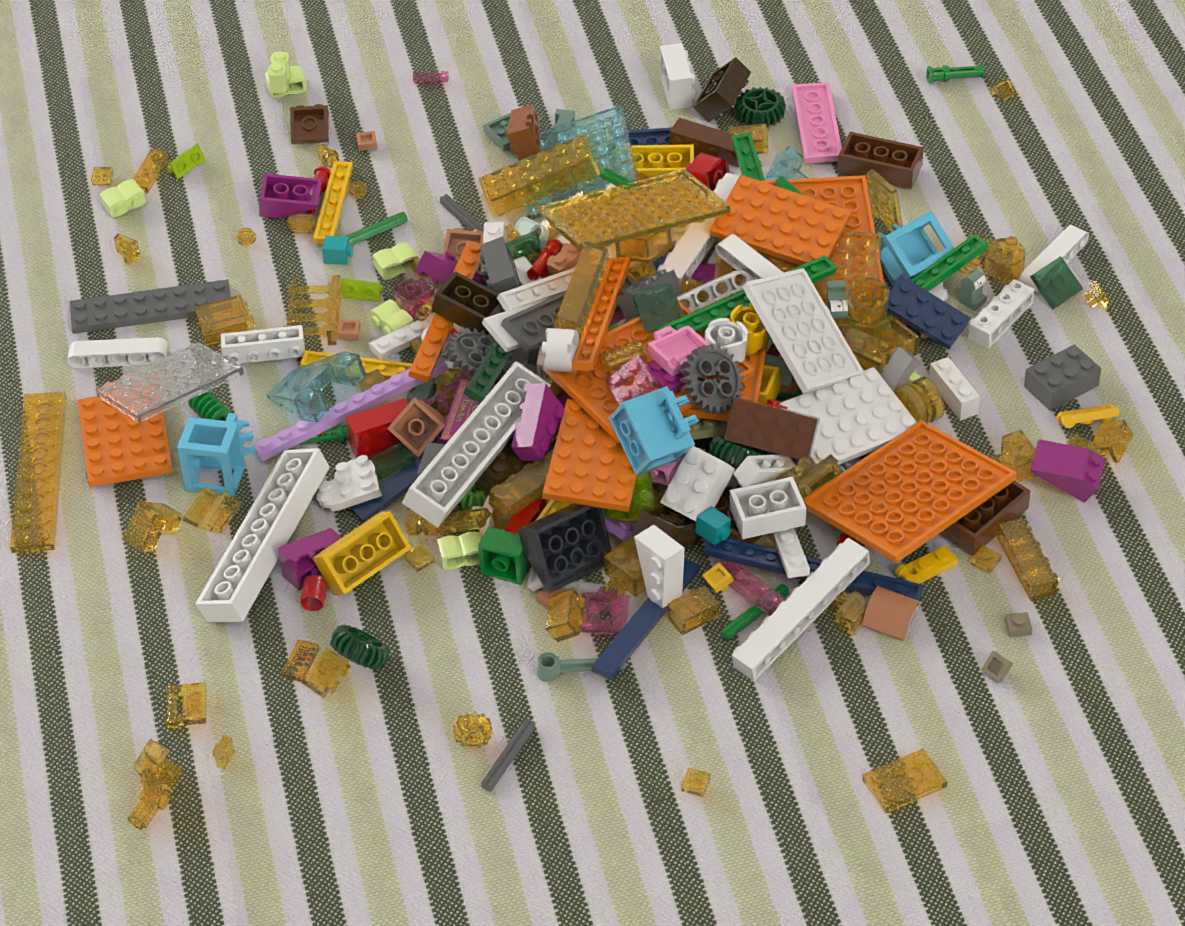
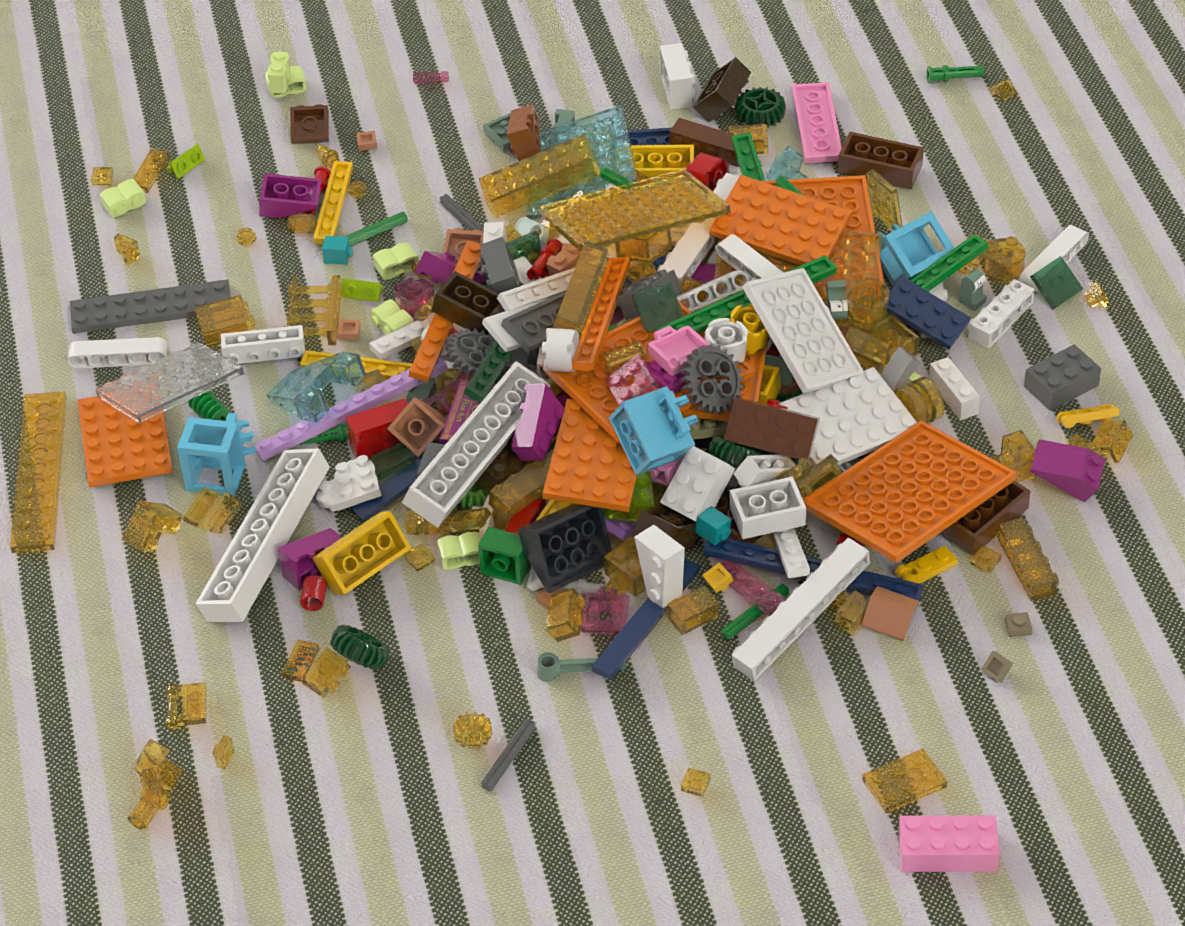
none -> bright pink brick [899,815,1000,872]

